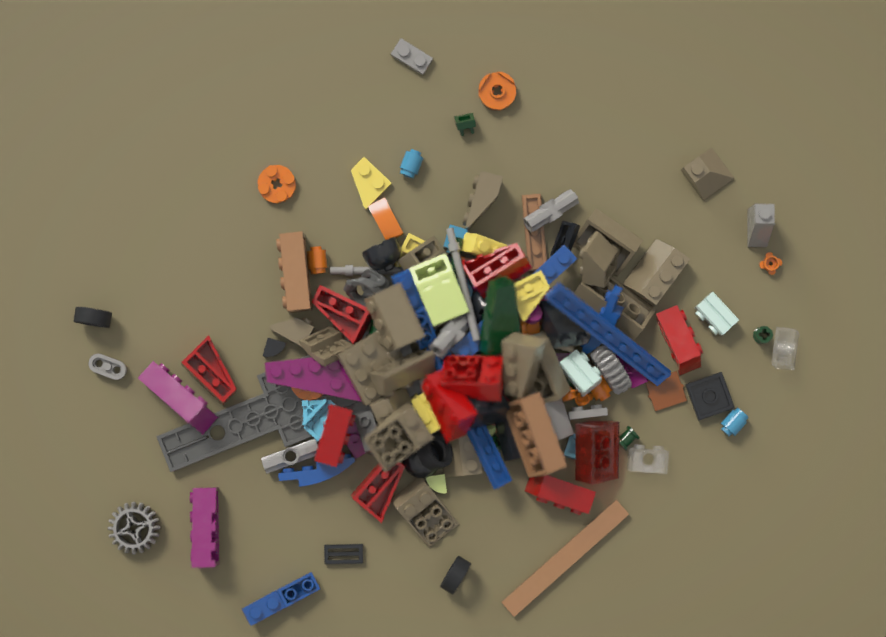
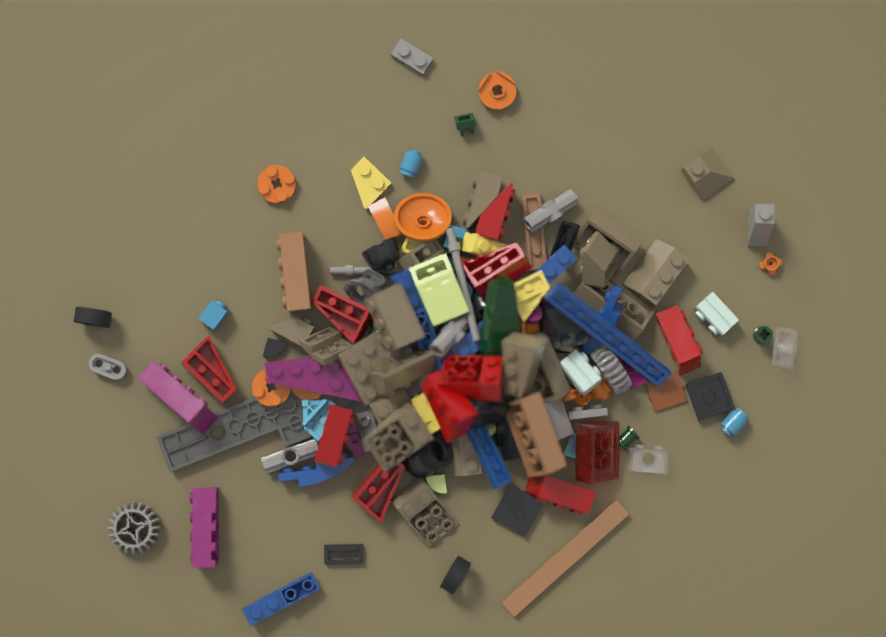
orange brick [307,246,327,274] -> none
none -> dark azure brick [198,300,229,331]
none -> orange plate [252,369,291,406]
none -> orange dish [394,193,452,241]
none -> red slope [475,183,516,241]
none -> black plate [491,484,543,536]

